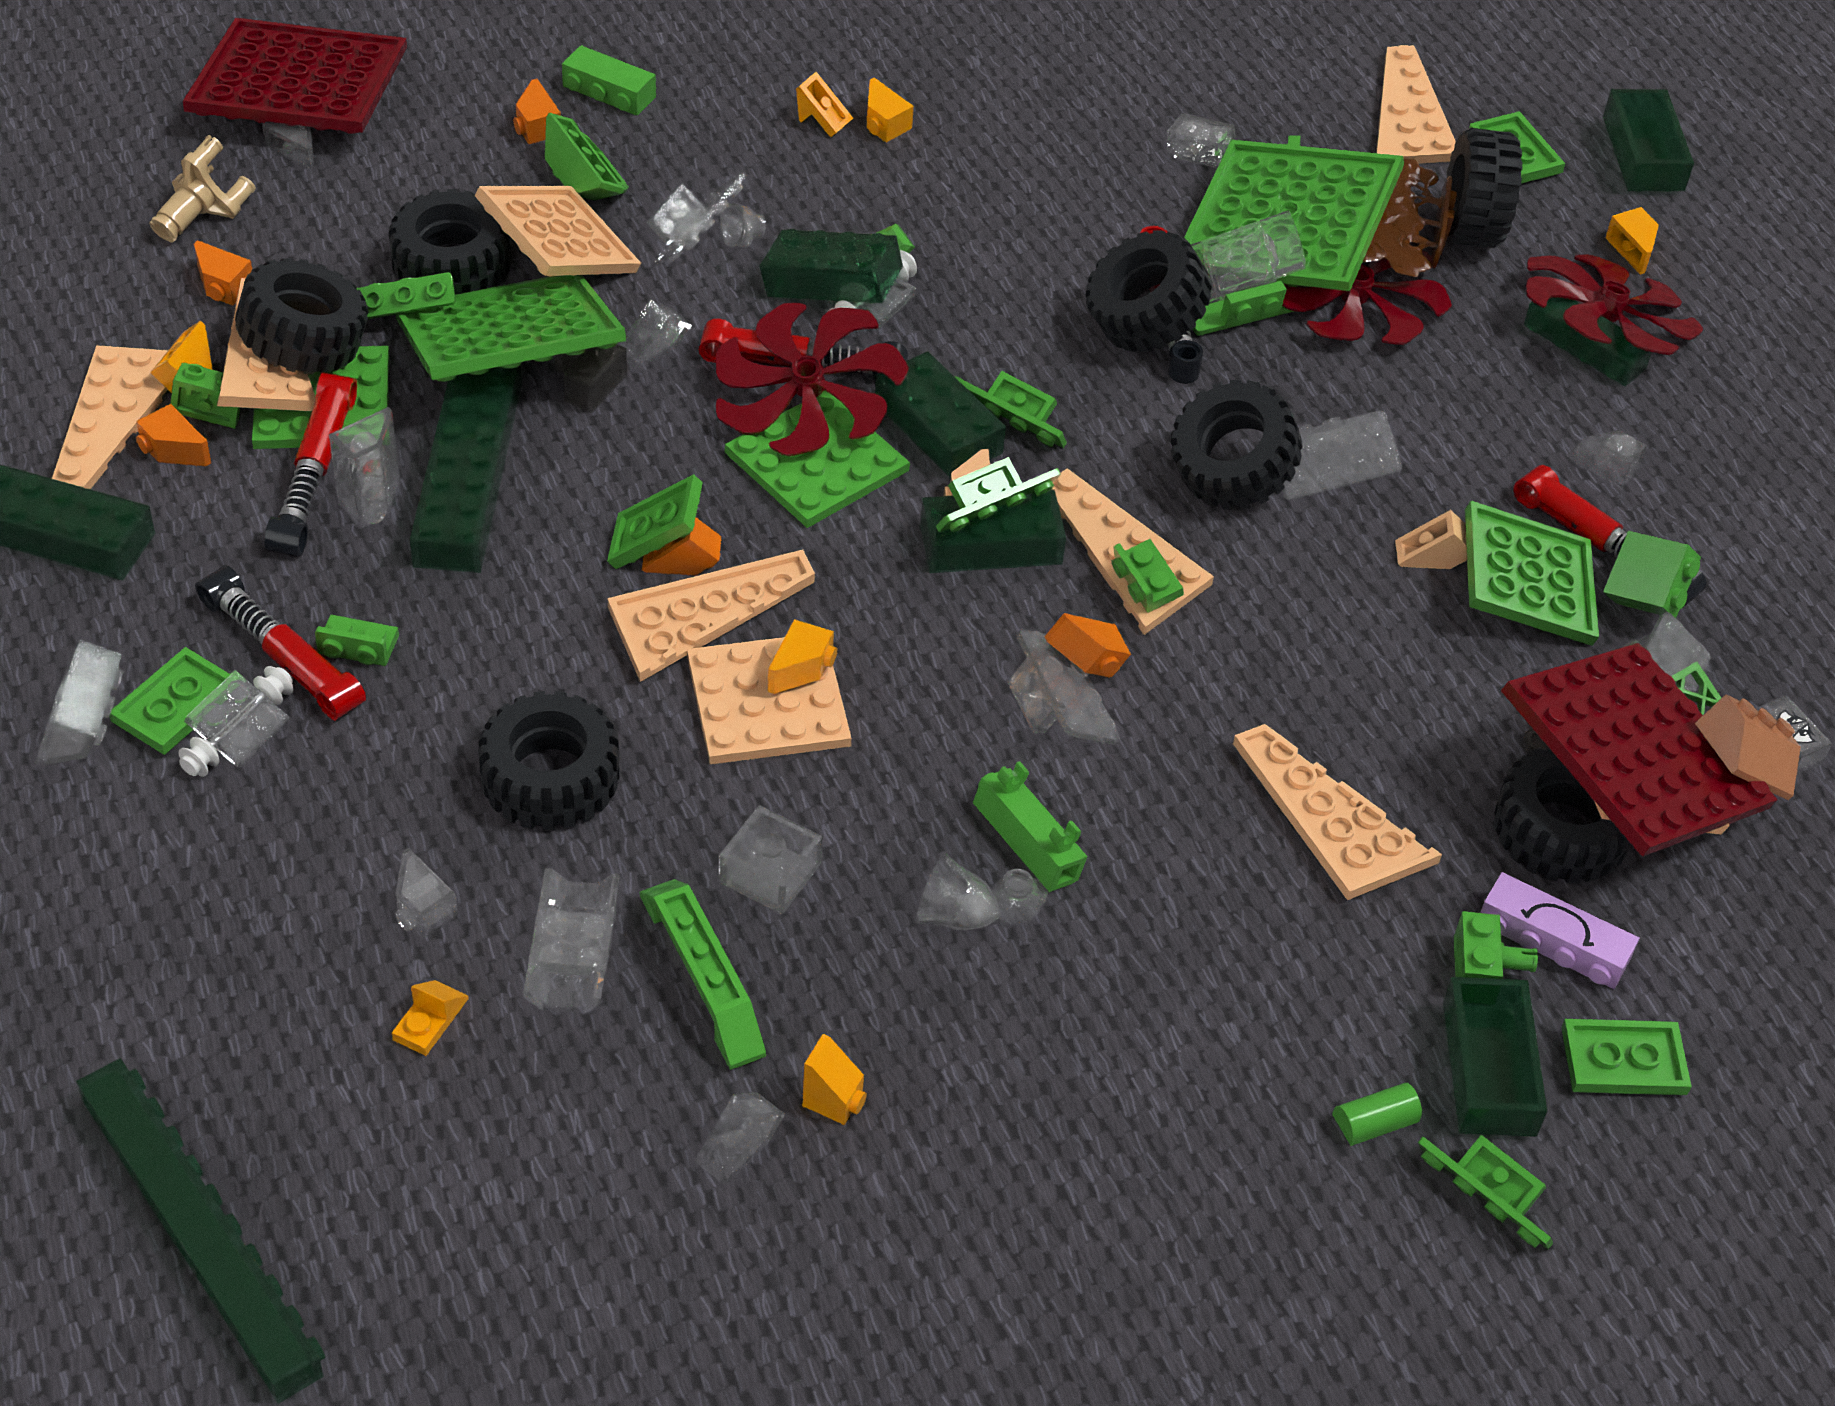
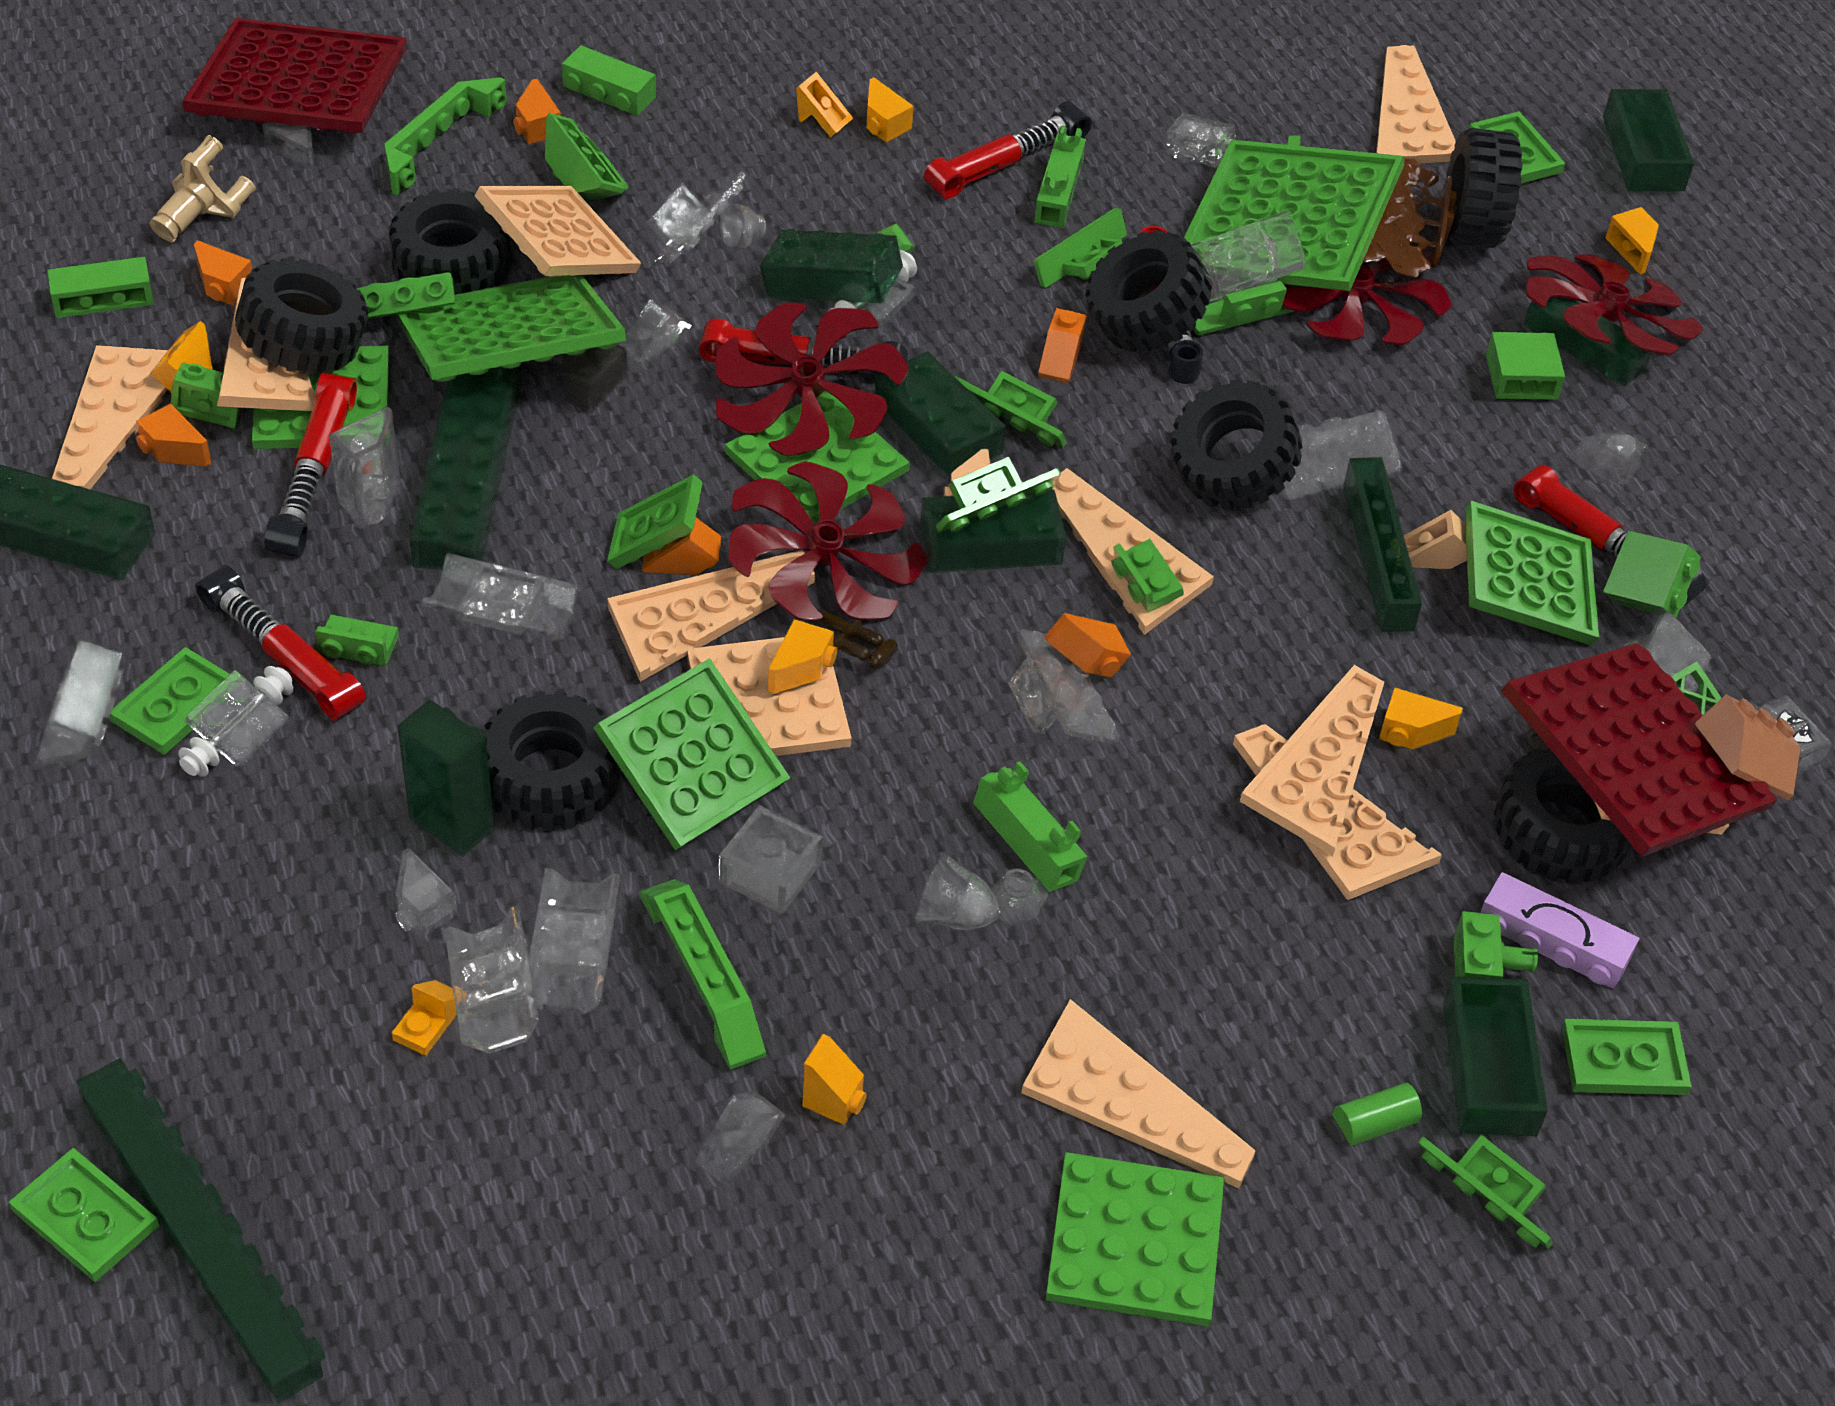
none -> bright green plate [8,1148,159,1282]
none -> bright green brick [48,257,154,318]
none -> bright green slope [384,78,507,196]
none -> clear green piece [397,699,494,857]
none -> clear piece [422,553,578,640]
none -> clear piece [444,906,539,1054]
none -> bright green plate [594,658,790,851]
none -> dark red piece [728,461,928,621]
none -> dark brown piece [817,609,898,668]
none -> red piece [924,101,1092,199]
none -> light nougat wing [1022,999,1256,1188]
none -> bright green brick [1034,125,1086,228]
none -> bright green bracket [1034,208,1127,288]
none -> orange slope [1038,308,1087,383]
none -> bright green plate [1045,1152,1224,1327]
none -> light nougat wing [1240,665,1384,857]
none -> clear green brick [1343,457,1422,632]
none -> light orange slope [1379,688,1463,749]
none -> bright green brick [1486,332,1565,400]

